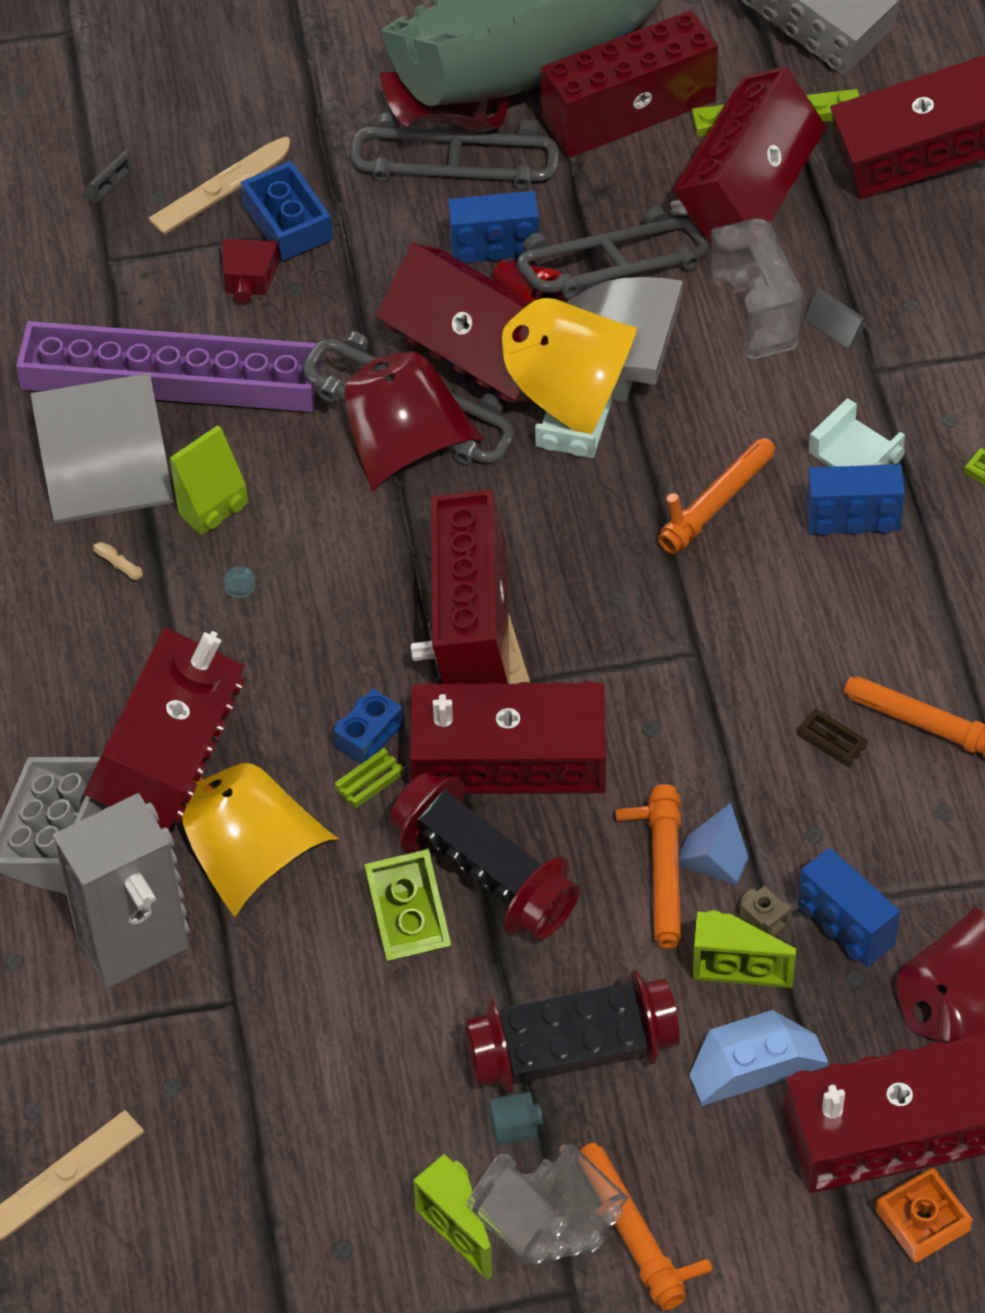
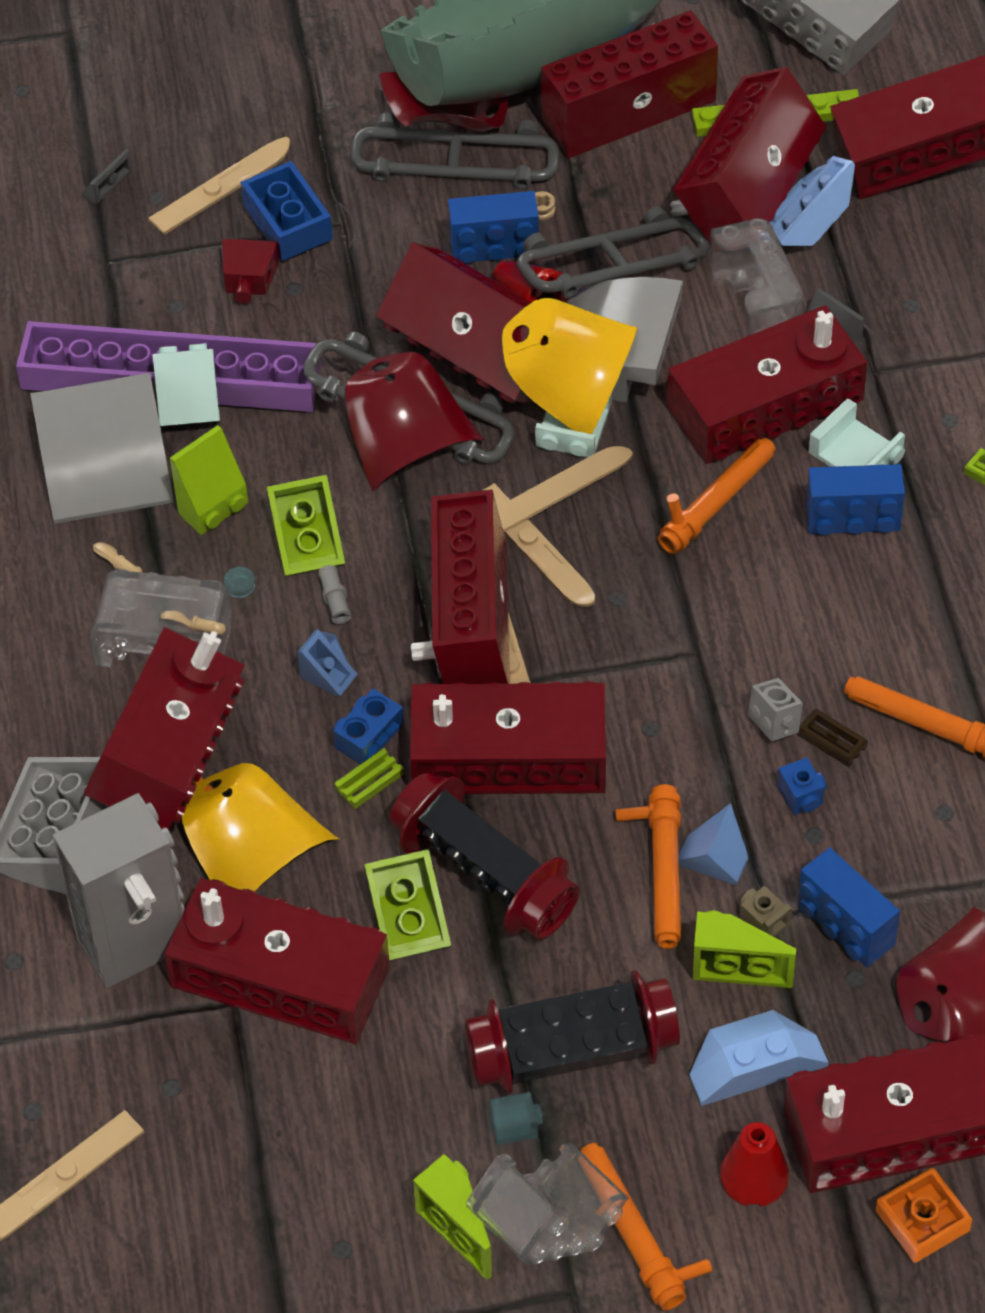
none -> clear windscreen [90,569,233,667]
none -> light aqua panel [153,343,220,426]
none -> tan piece [160,611,226,635]
none -> dark red piece [164,877,390,1045]
none -> lime slope [267,475,345,577]
none -> medium blue slope [297,629,358,697]
none -> light grey pin [318,565,351,624]
none -> tan piece [484,483,595,607]
none -> tan piece [497,446,633,532]
none -> tan bush [535,191,555,220]
none -> dark red piece [667,305,868,465]
none -> red cone [720,1122,789,1207]
none -> light grey head [748,678,803,741]
none -> light blue wedge [763,156,855,246]
none -> blue brick [777,757,827,815]

